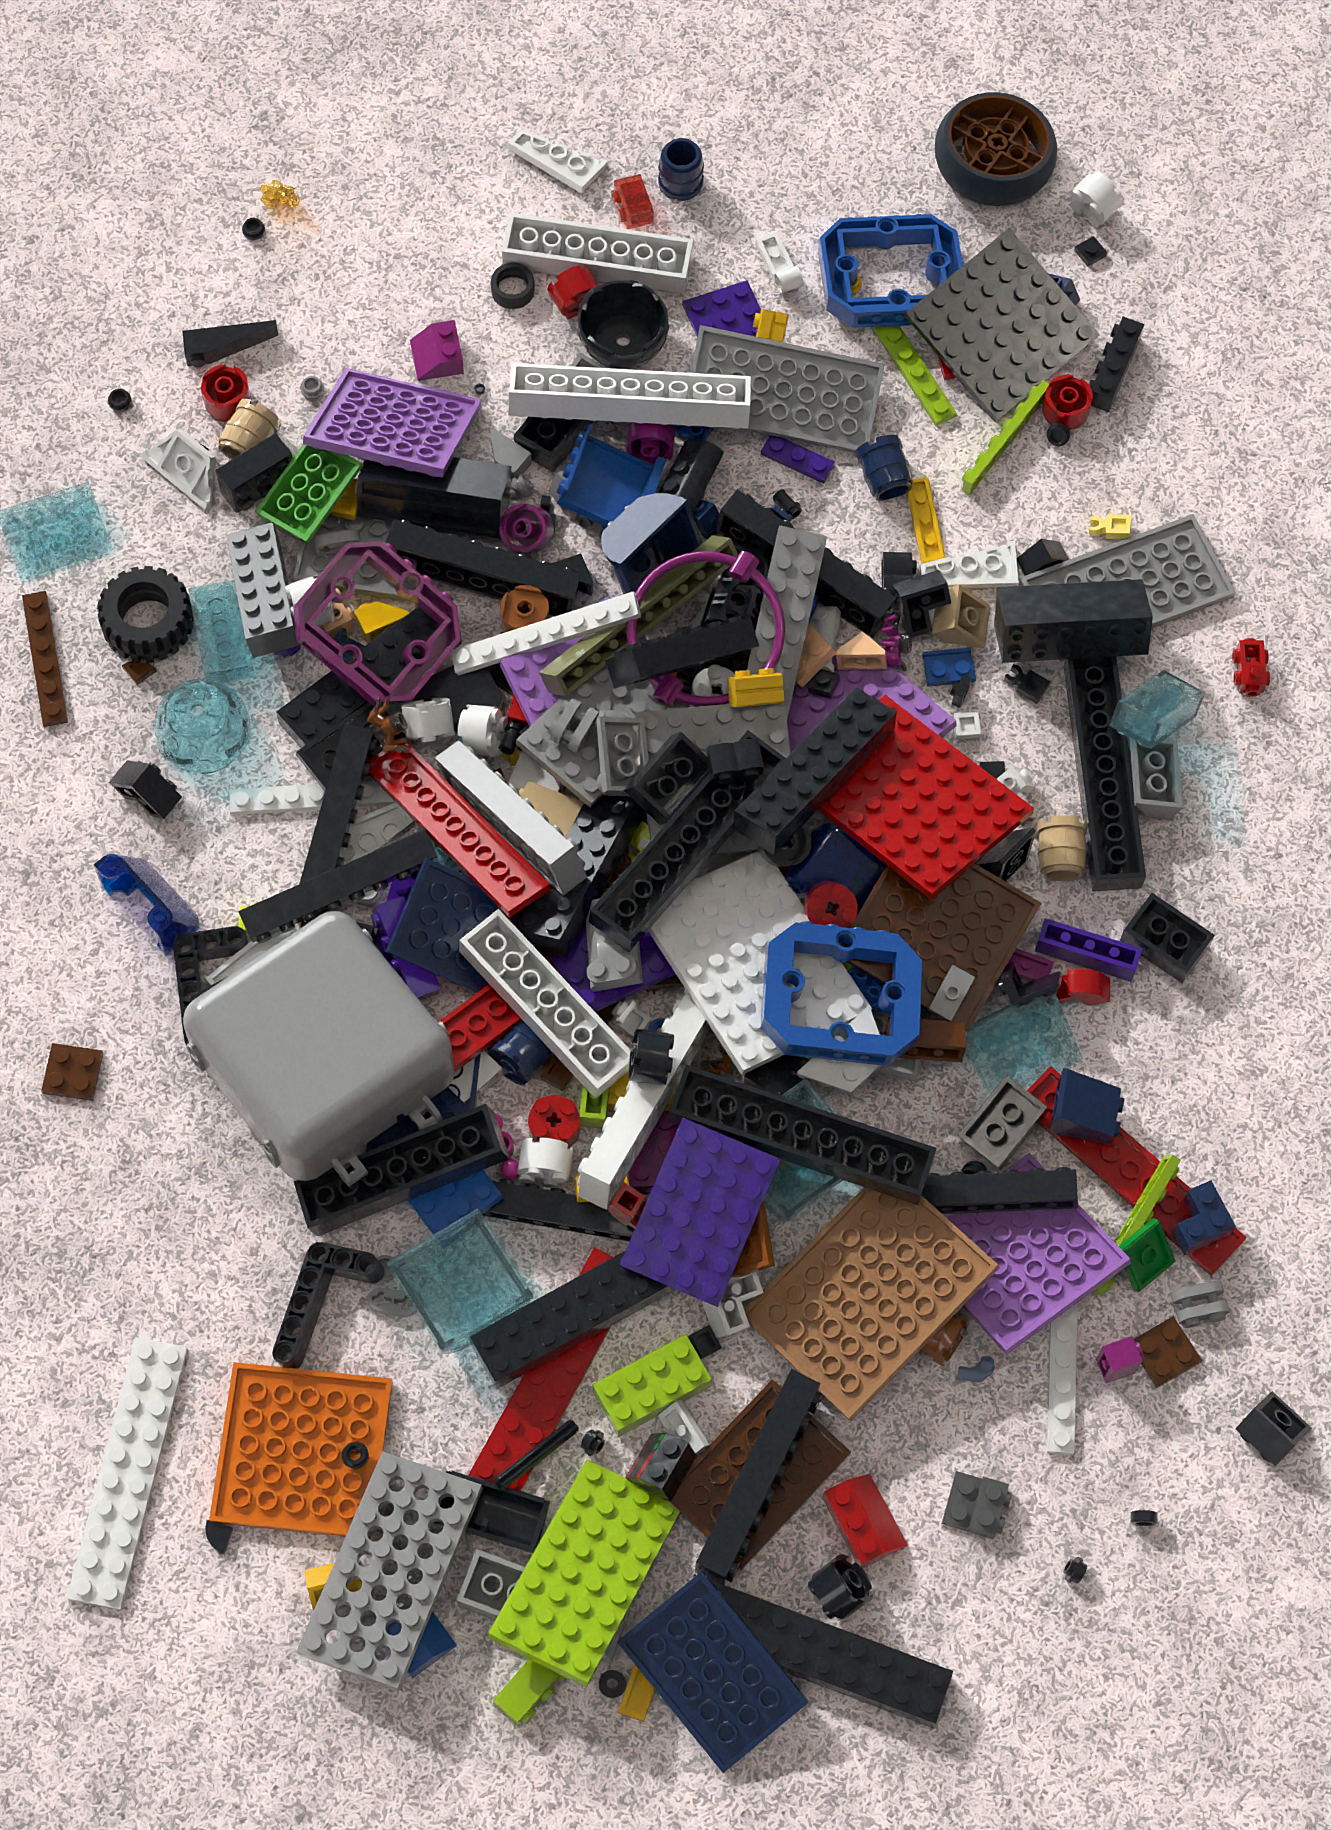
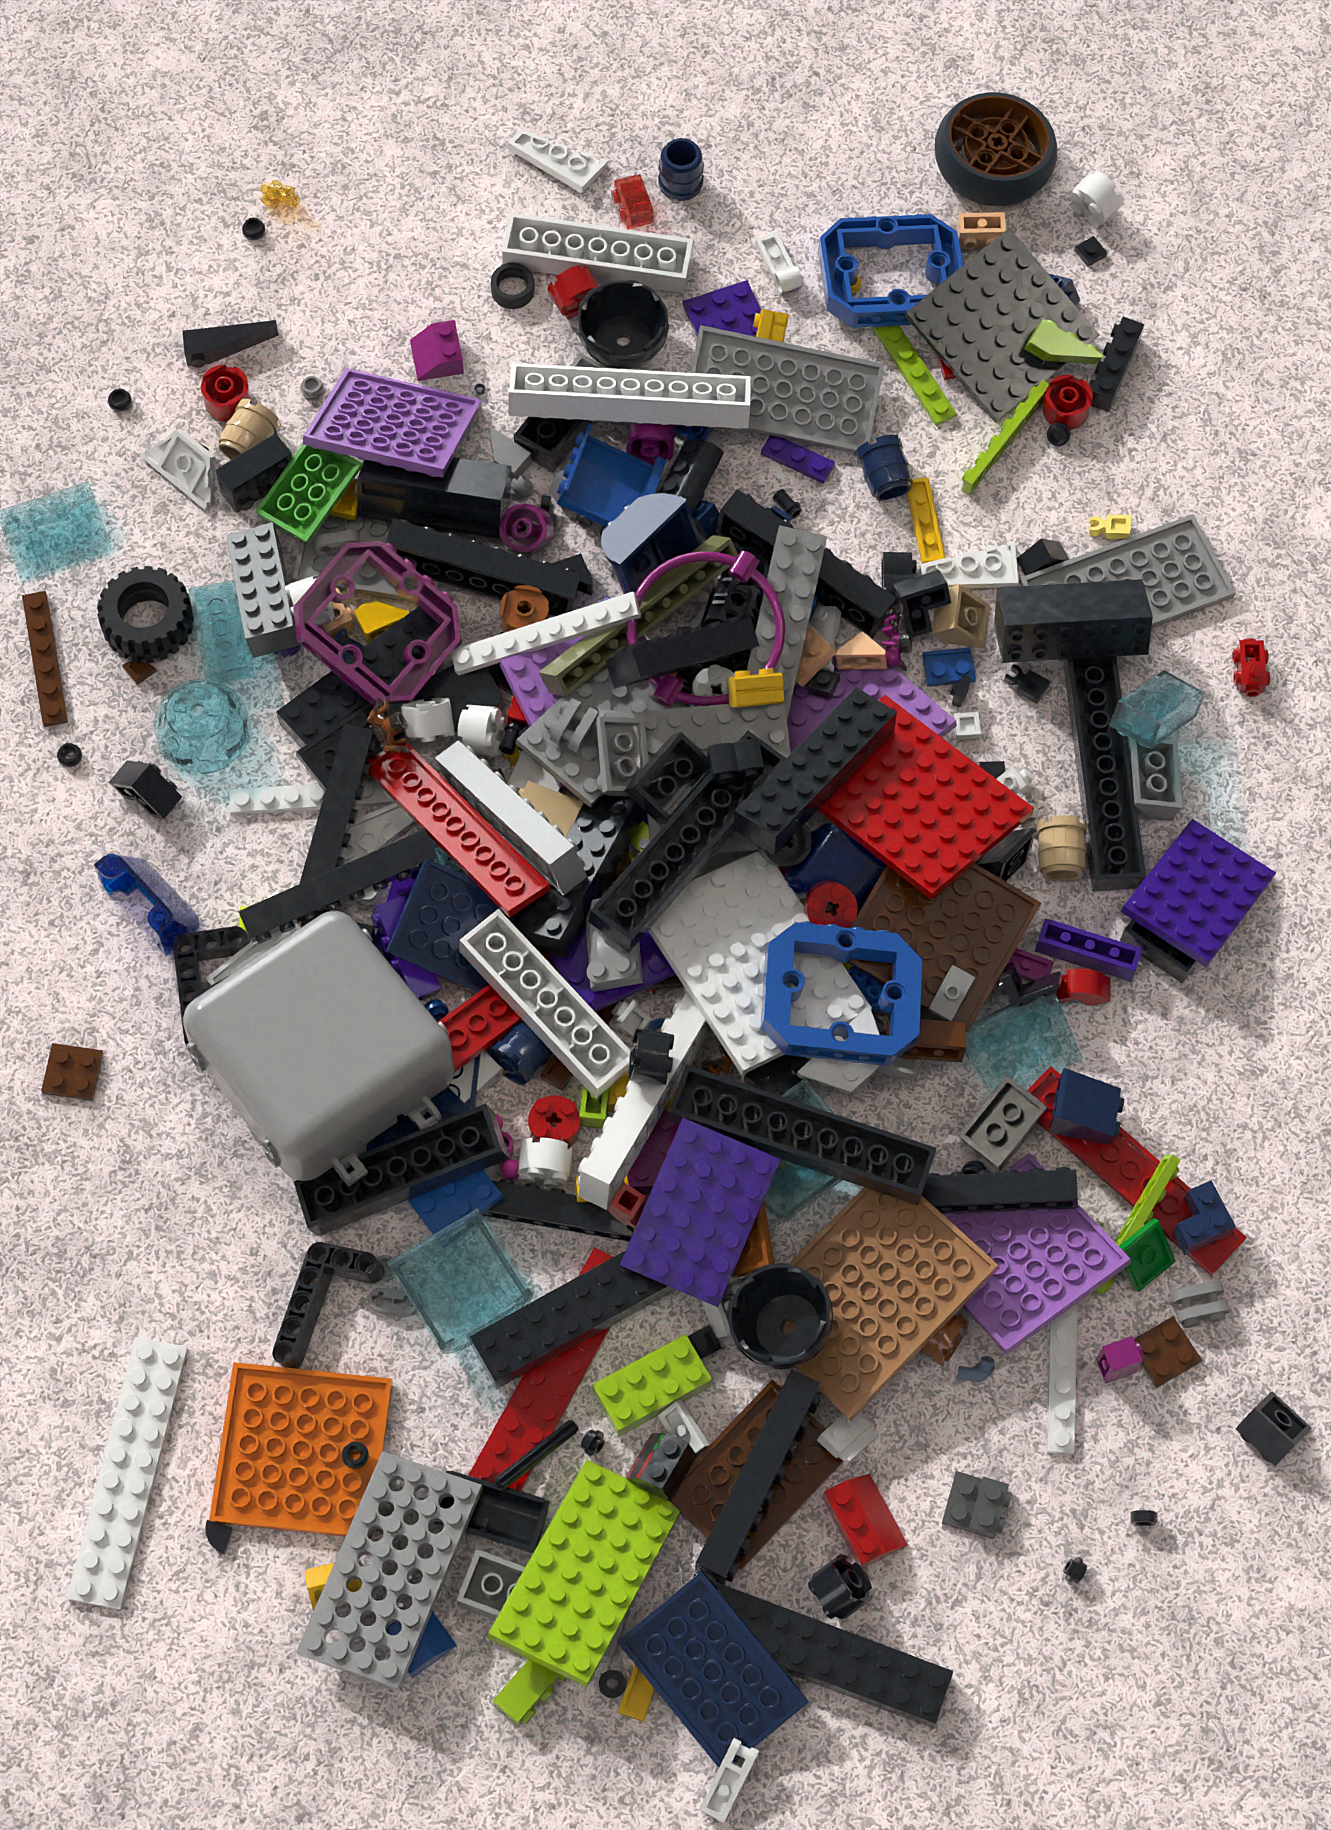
none -> black plate [57,743,82,767]
none -> blue plate [425,999,449,1022]
none -> white plate [699,1738,759,1823]
none -> black piece [727,1263,833,1370]
none -> white plate [817,1414,879,1467]
none -> light nougat brick [956,212,1006,250]
none -> lime slope [1024,319,1104,364]
none -> dark purple plate [1120,819,1276,968]

